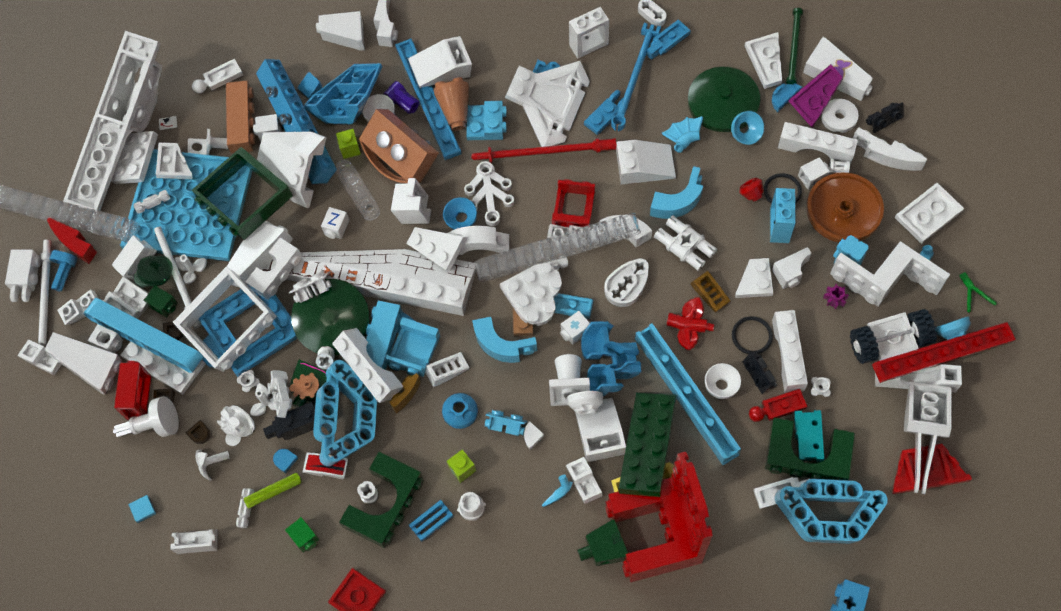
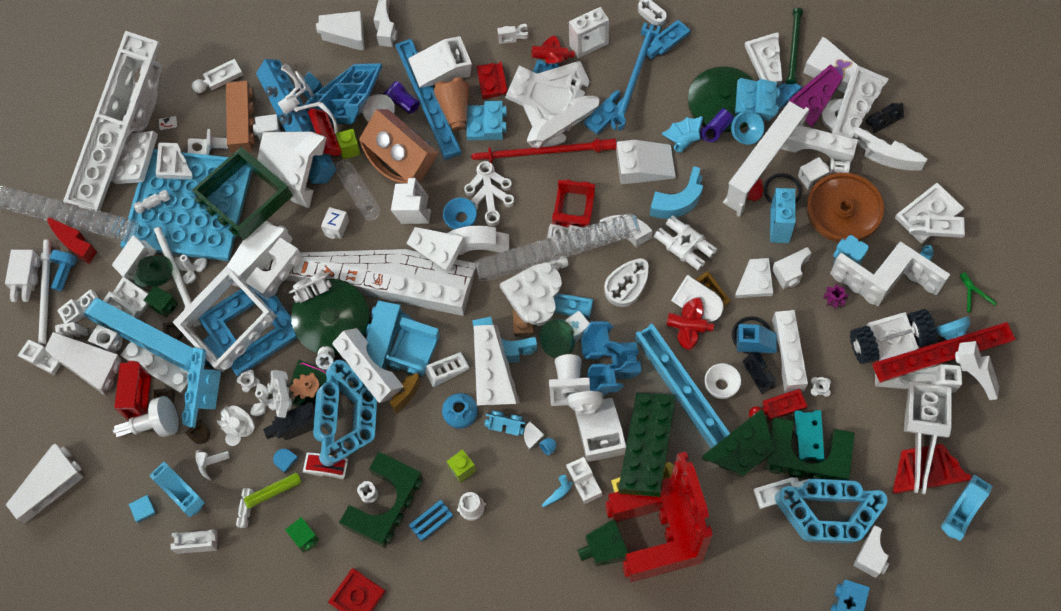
none -> white slope [6,444,84,524]
none -> white tile [55,322,88,338]
none -> medium azure arch [149,462,205,517]
none -> medium azure bracket [182,347,221,428]
none -> white plant [278,64,338,134]
none -> red plate [308,108,342,156]
none -> white wedge [474,325,520,405]
none -> red plate [476,61,507,99]
none -> white plate [497,24,528,44]
none -> white brick [527,96,599,148]
none -> red plant [531,35,575,64]
none -> dark azure hinge [539,438,556,456]
none -> clear green tile [540,319,575,358]
none -> white window [671,275,724,322]
none -> dark purple piece [700,108,734,142]
none -> dark green wing [702,409,775,478]
none -> white piece [722,101,809,217]
none -> medium azure plate [735,78,780,121]
none -> dark azure slope [737,324,777,353]
none -> white wing [832,65,889,138]
none -> white arch [853,525,889,578]
none -> white hinge [909,215,965,238]
none -> medium azure arch [941,474,993,541]
none -> white slope [955,341,1000,400]

